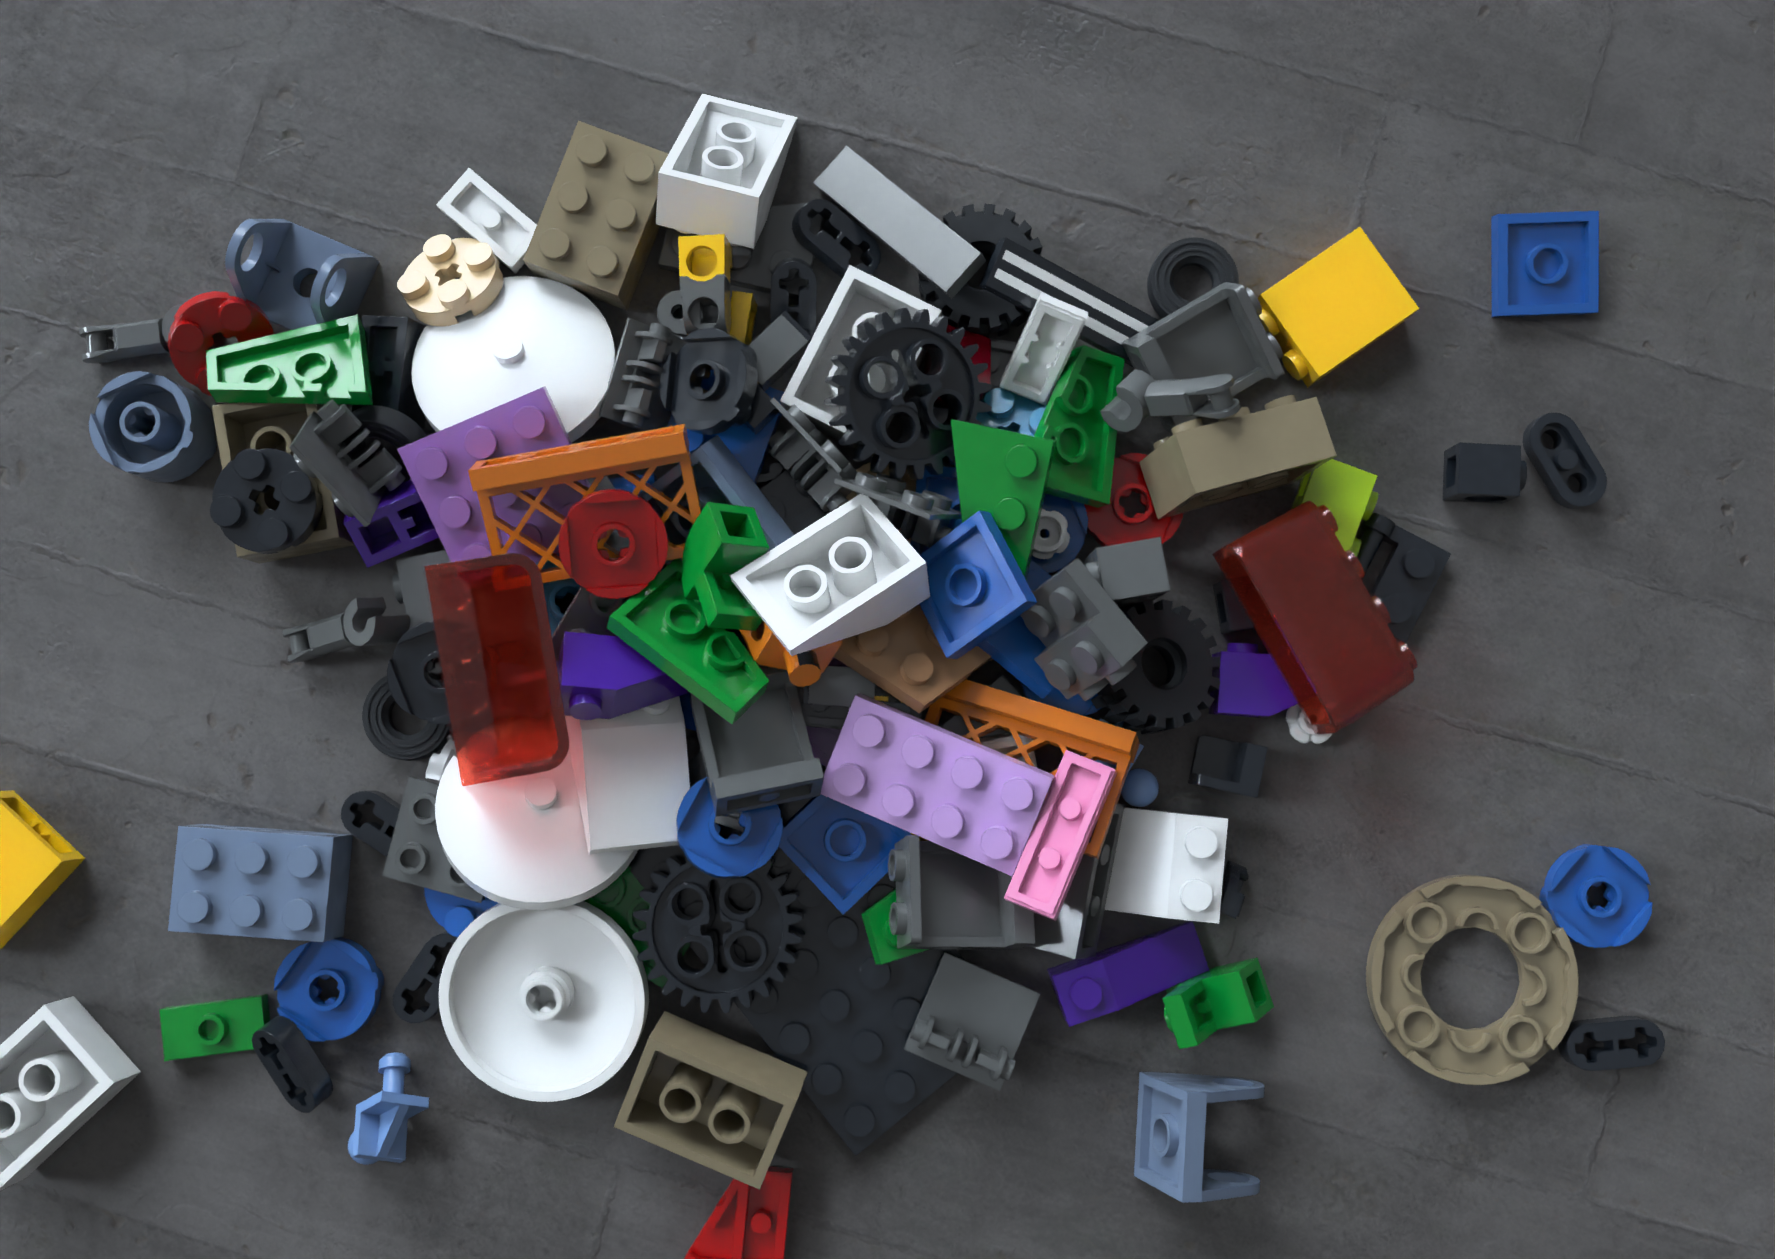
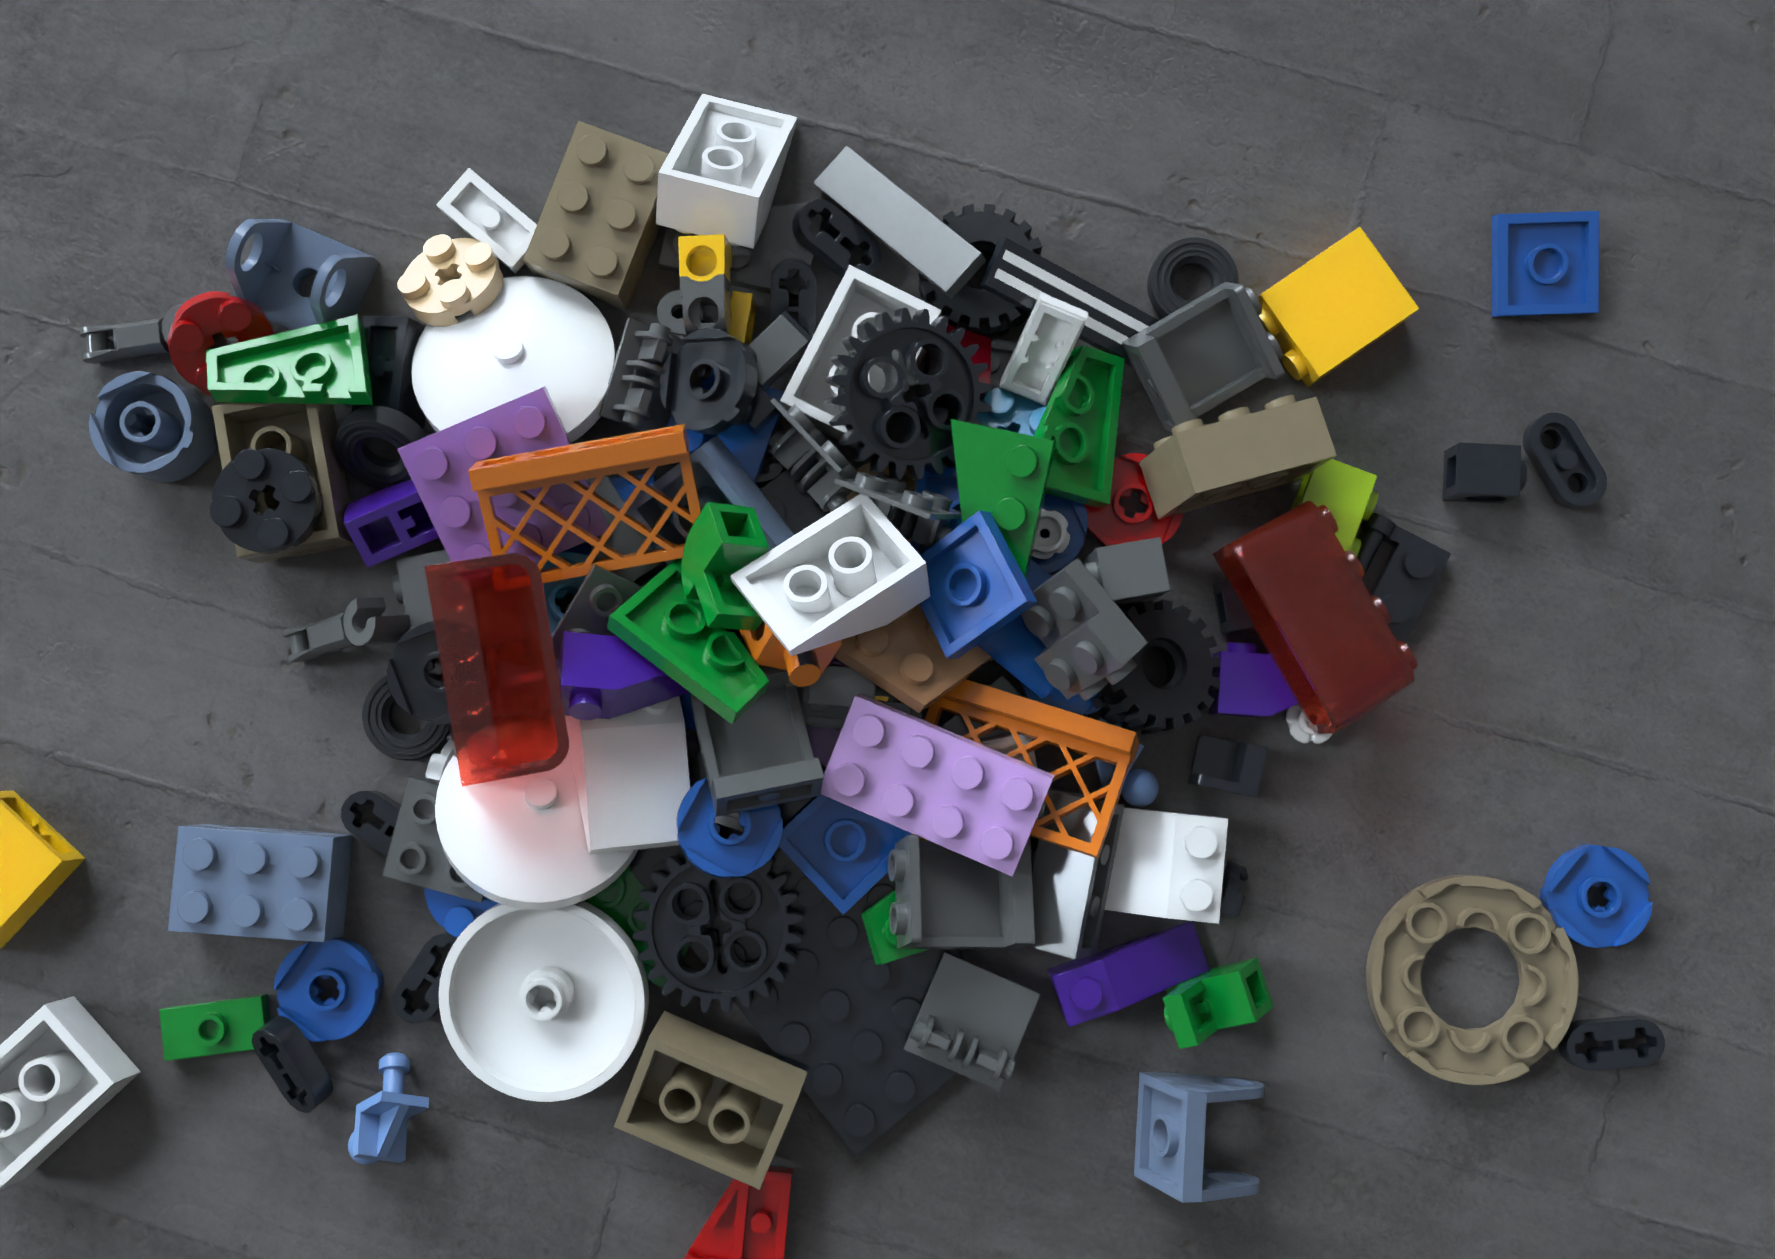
dark grey hinge [289,399,406,527] -> none
red plate [558,489,668,599] -> none
bright pink tile [1004,750,1117,921] -> none
dark grey piece [1100,369,1241,432] -> none

